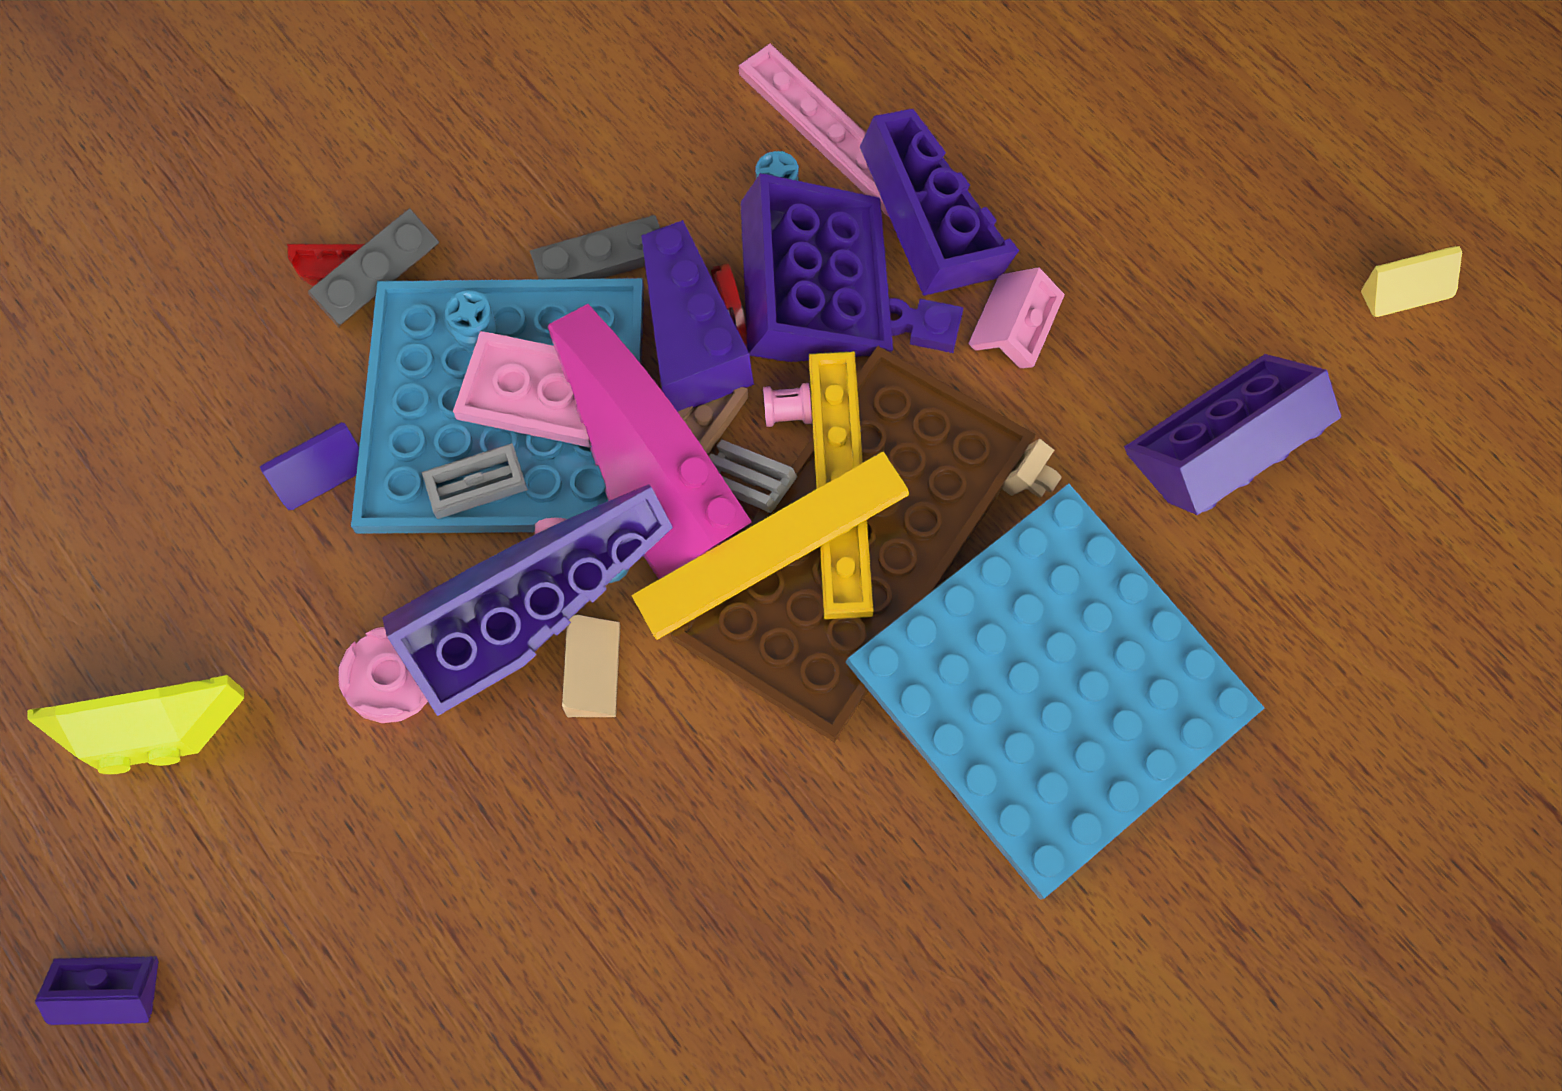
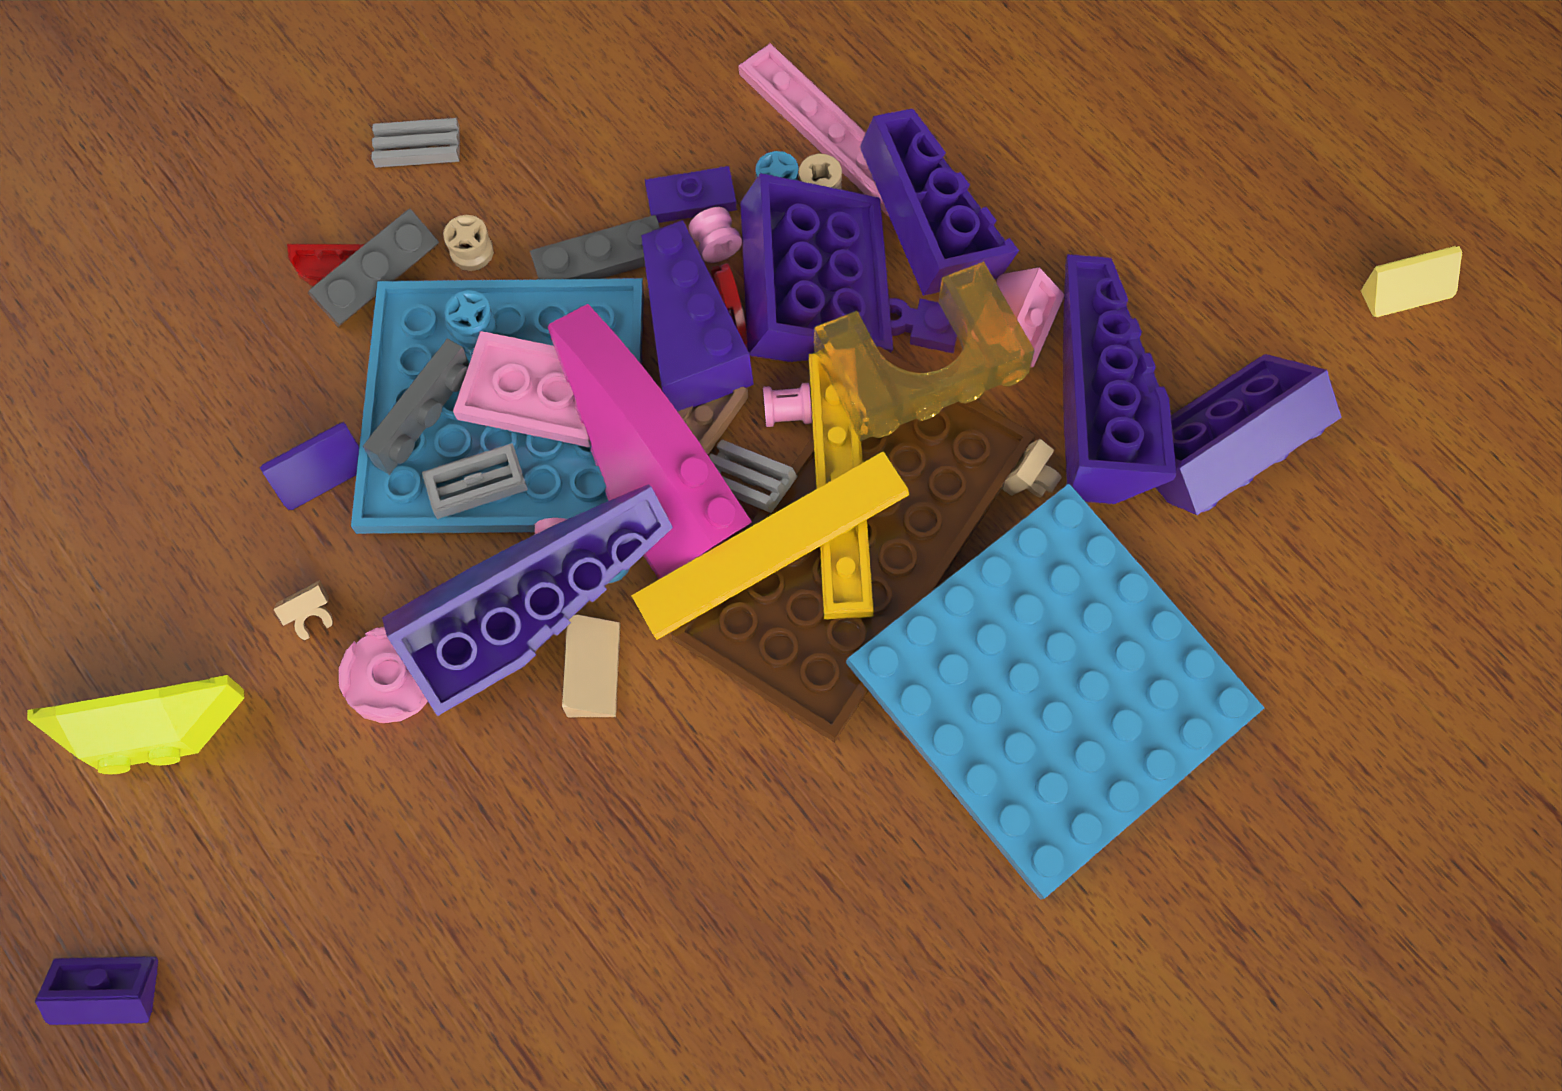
none -> tan tile [274,580,333,640]
none -> dark grey plate [363,338,469,475]
none -> light grey tile [372,118,460,168]
none -> tan wheel [443,215,494,271]
none -> dark purple plate [645,166,737,223]
none -> bright pink wheel [689,207,742,263]
none -> tan wheel [799,154,842,190]
none -> clear yellow arch [814,261,1035,441]
none -> dark purple wedge [1063,254,1176,504]

